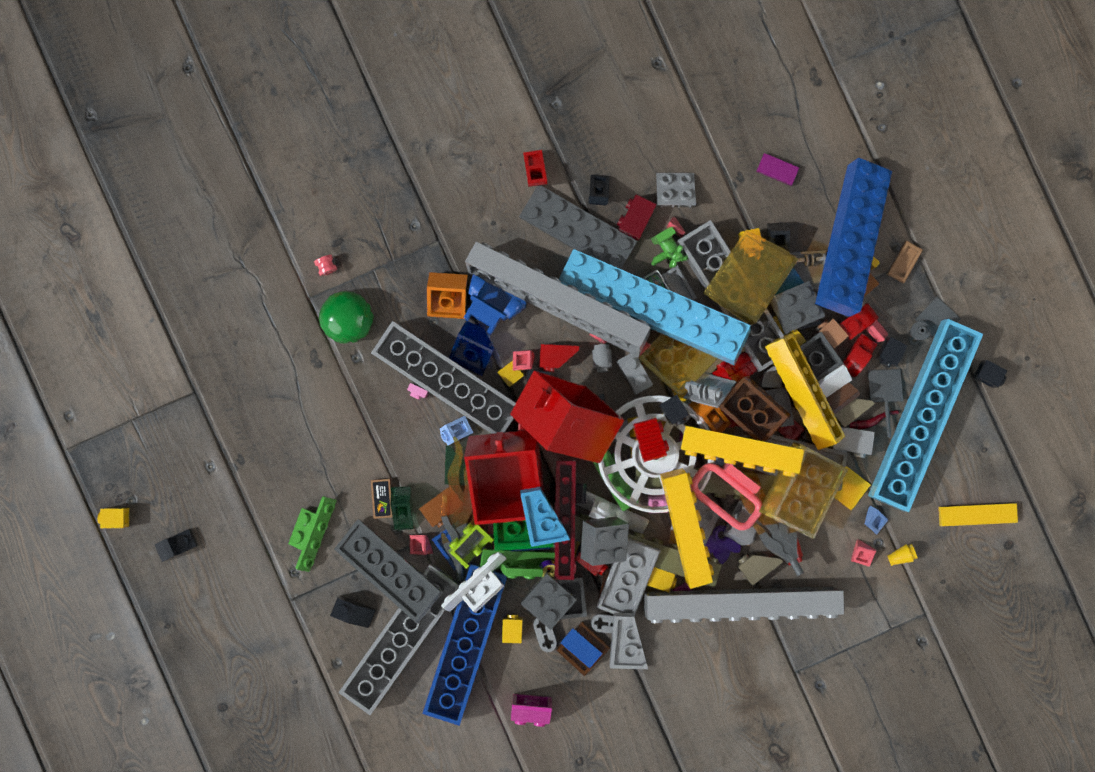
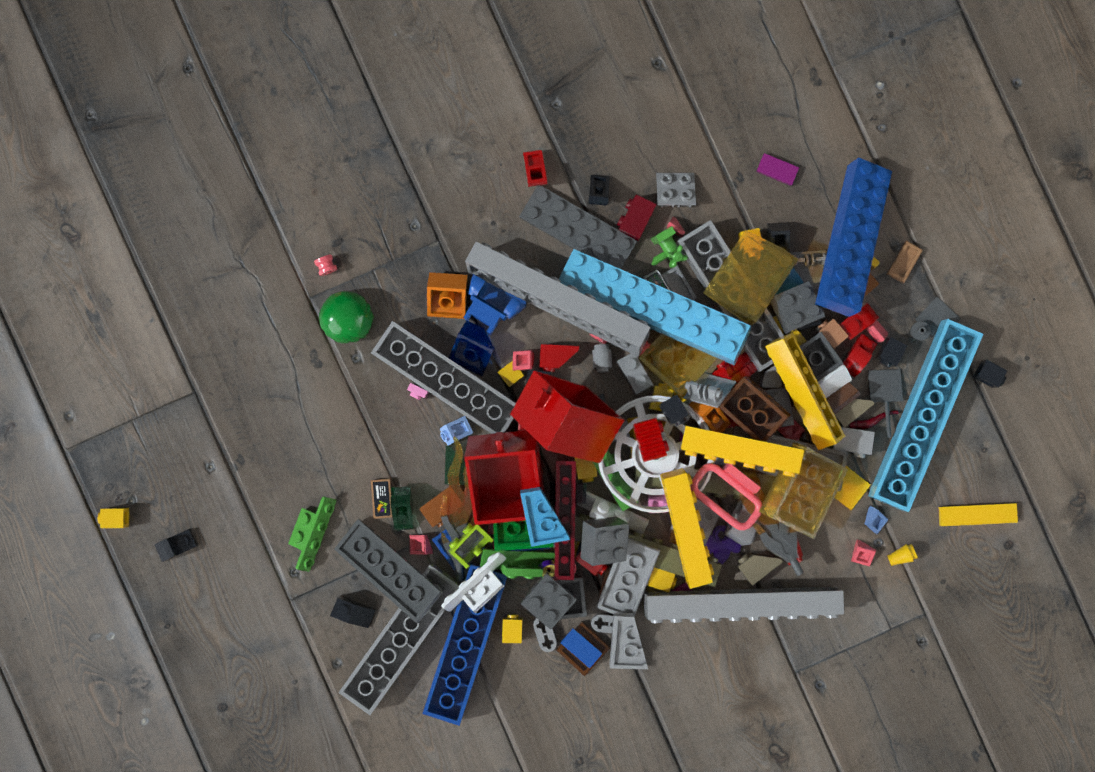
dark pink slope [511,694,552,727] -> none
none -> yellow brick [574,457,597,483]
none -> yellow brick [649,383,674,411]

